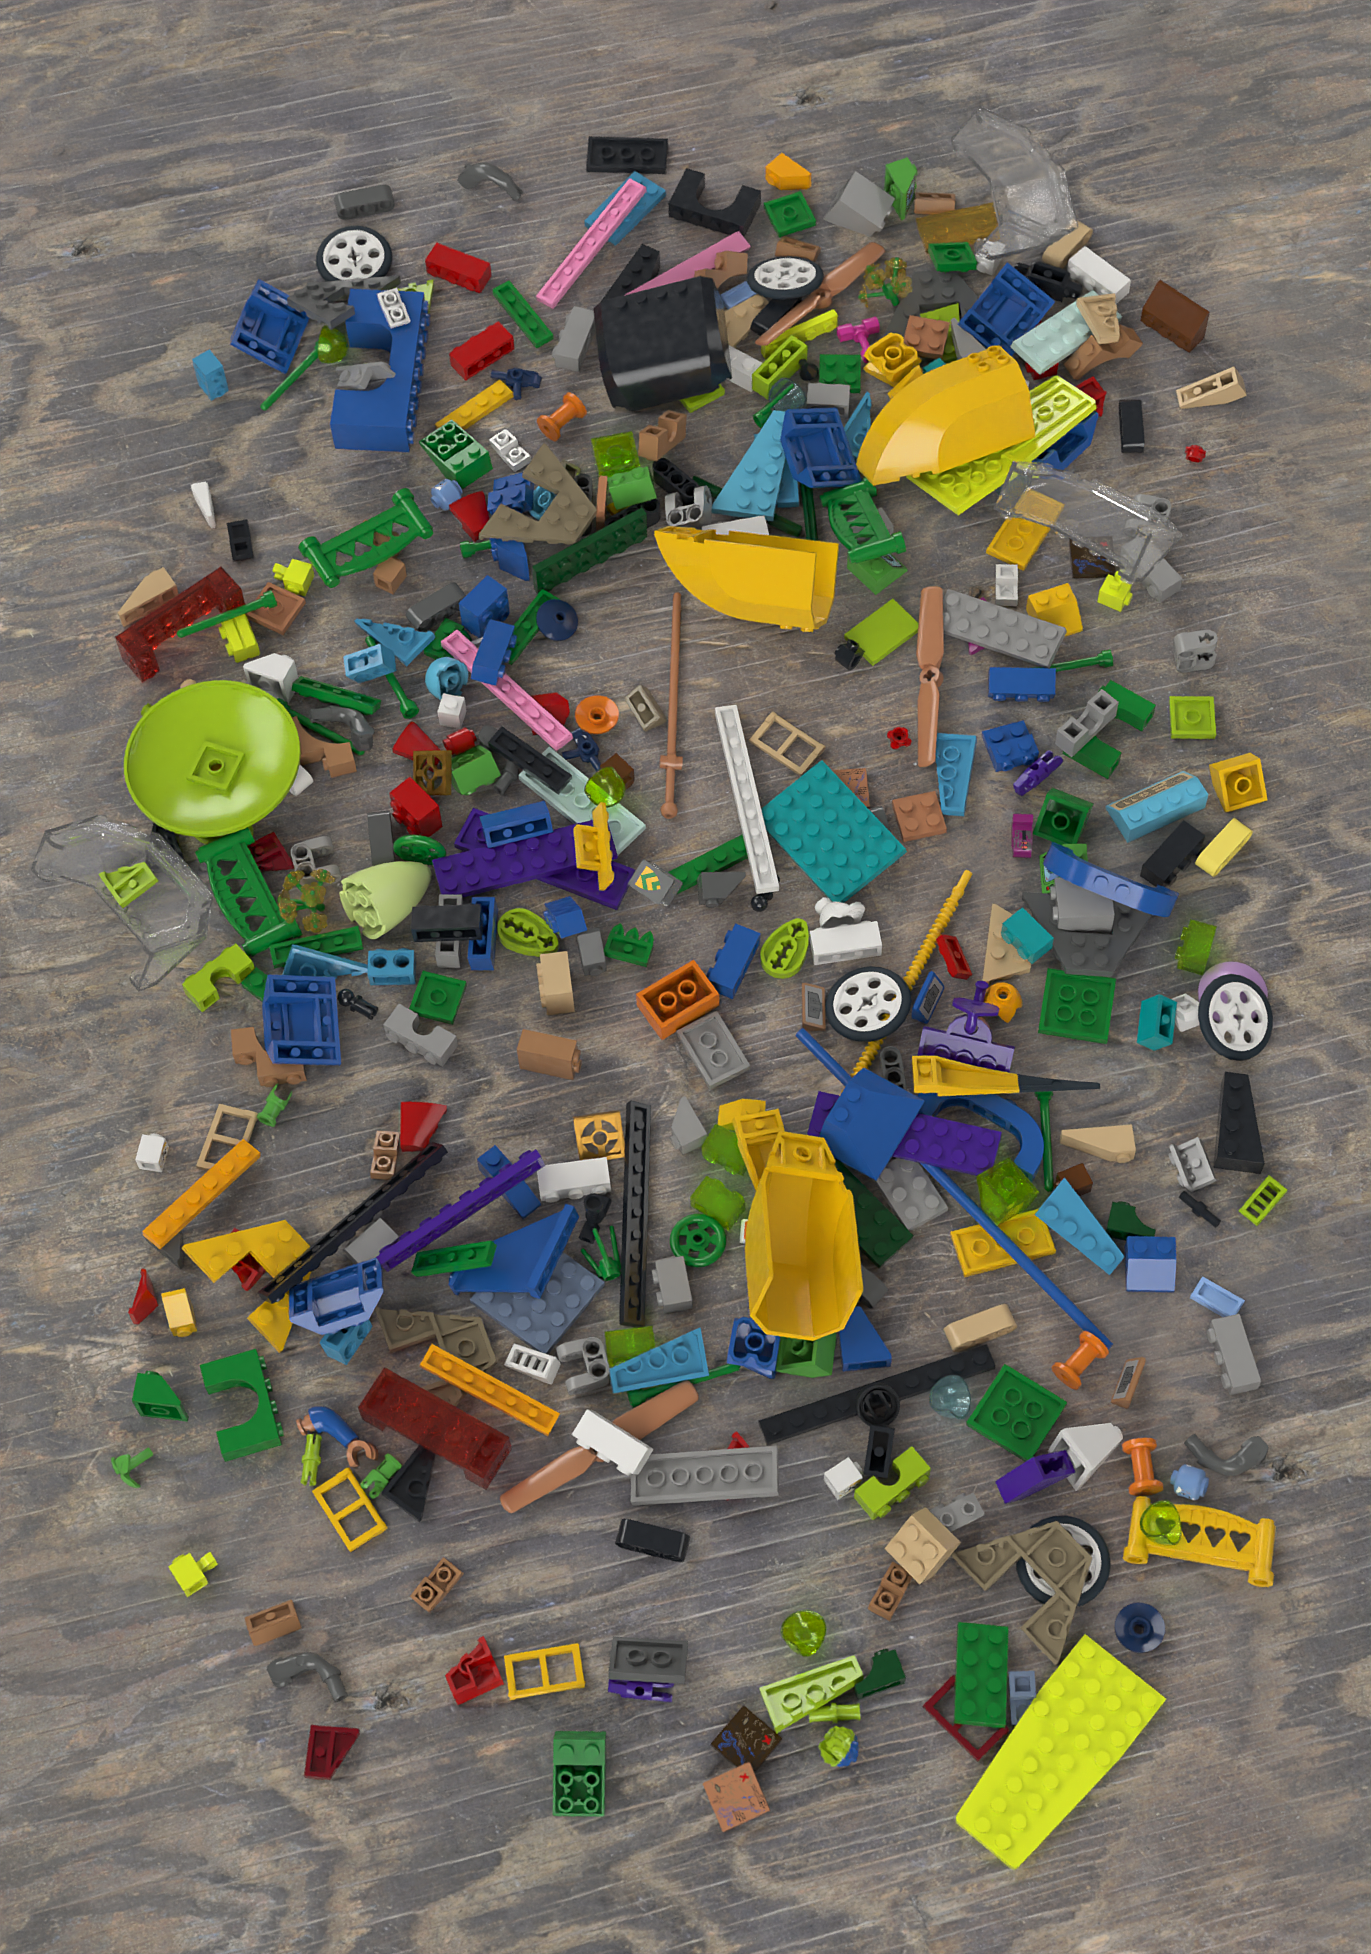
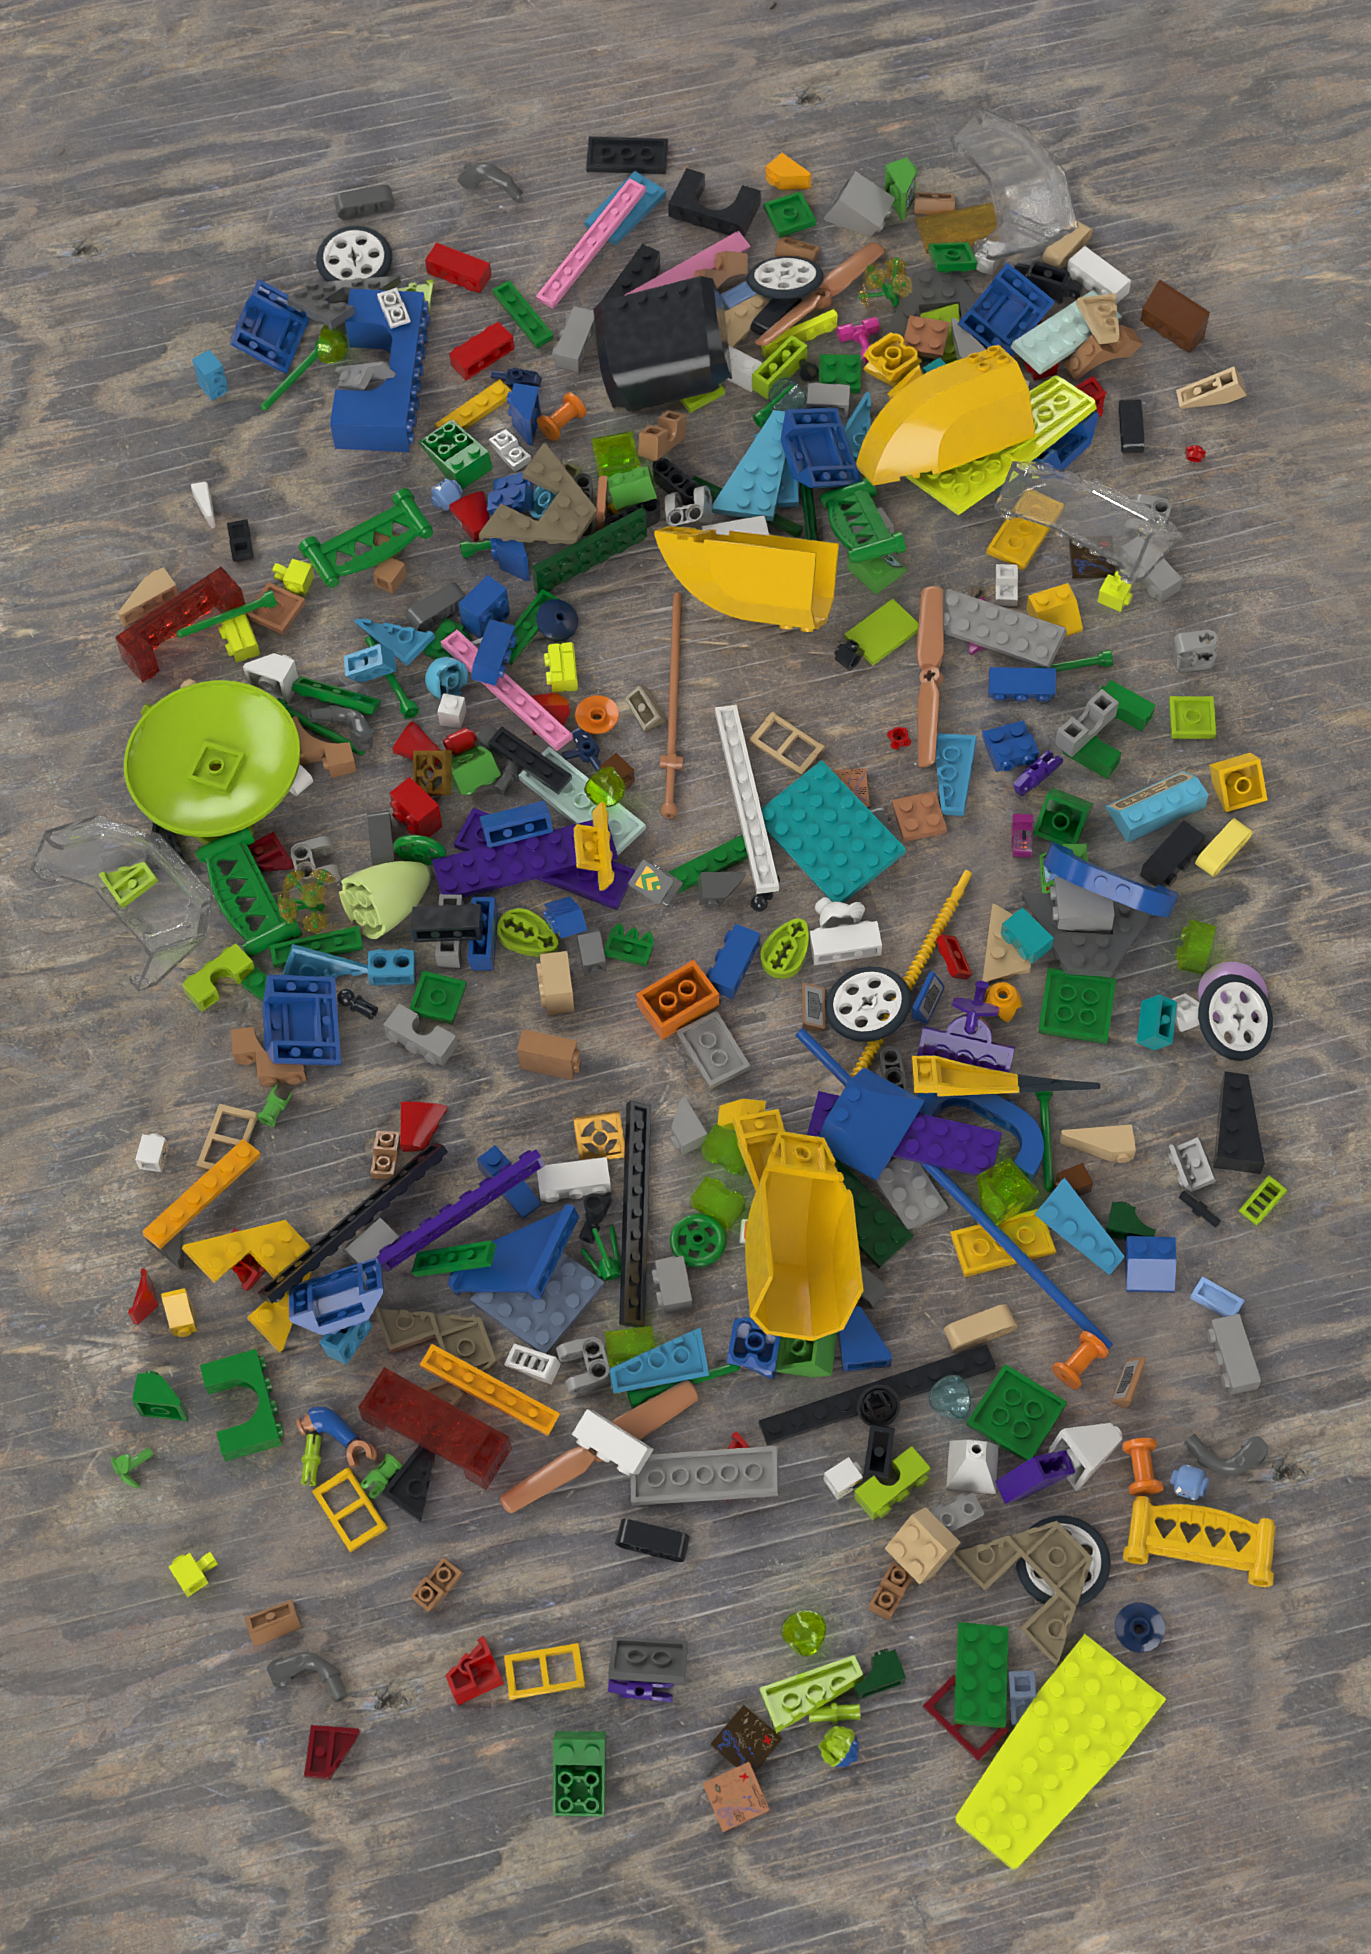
clear neon green helmet [1140,1500,1182,1545] -> none
none -> blue slope [507,383,541,446]
none -> neon yellow brick [544,642,578,693]
none -> white slope [946,1440,999,1494]

